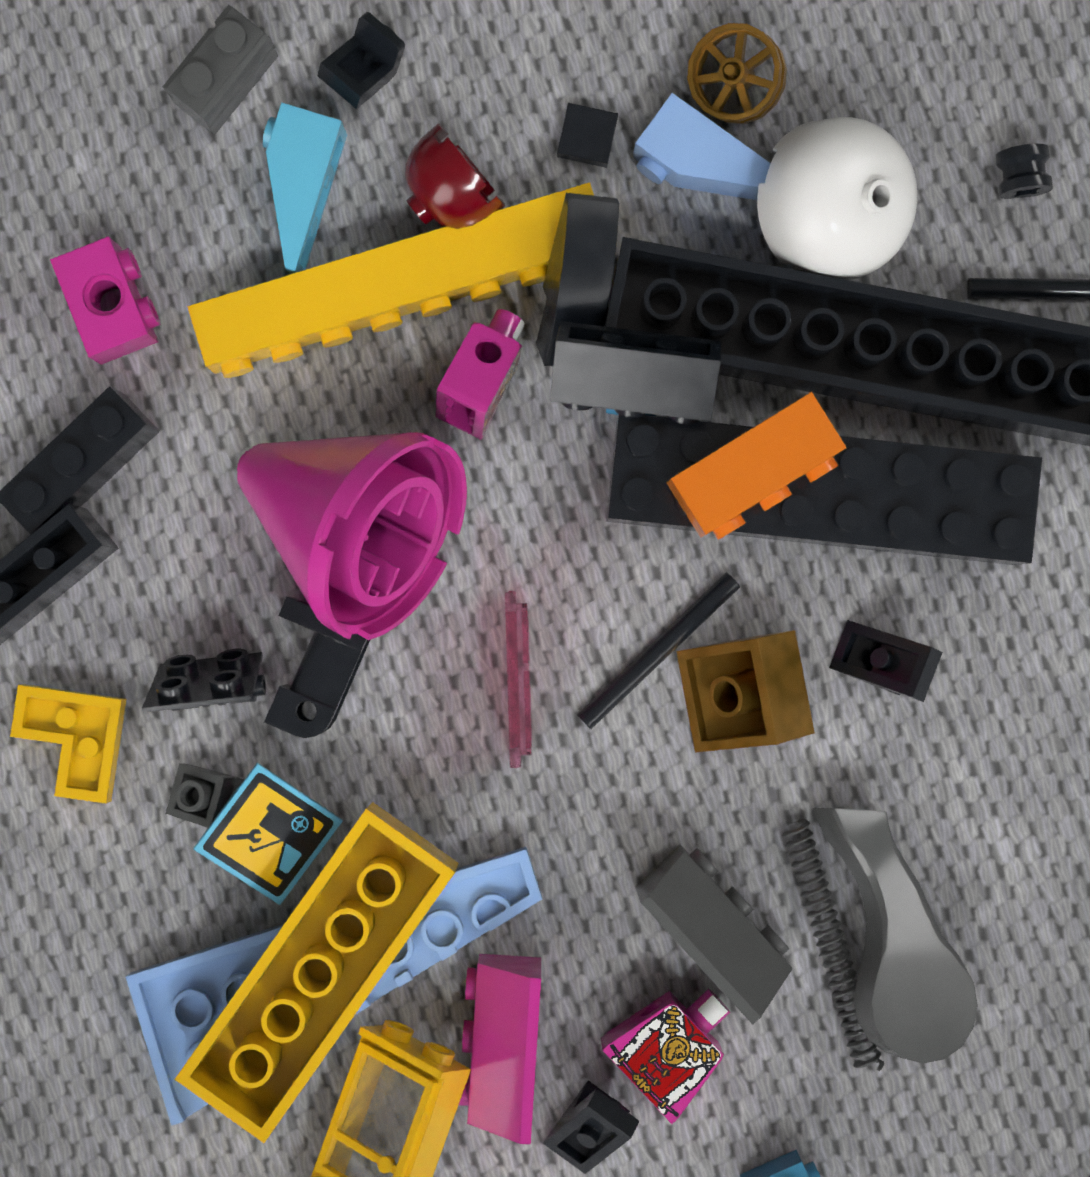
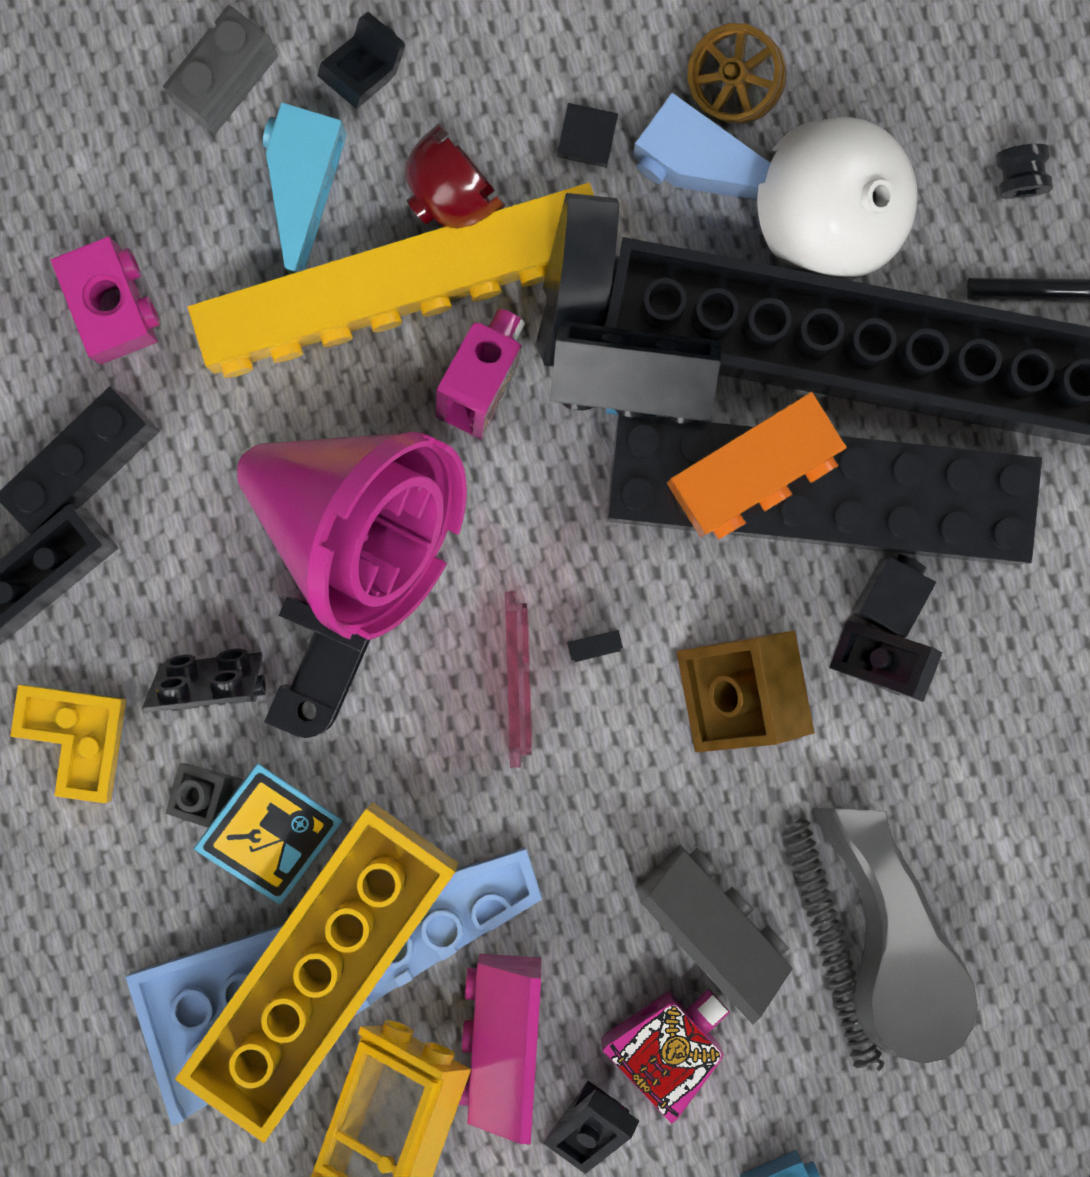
black bar [577,572,740,729] -> none
none -> black tile [567,630,623,662]
none -> black brick [851,554,937,638]

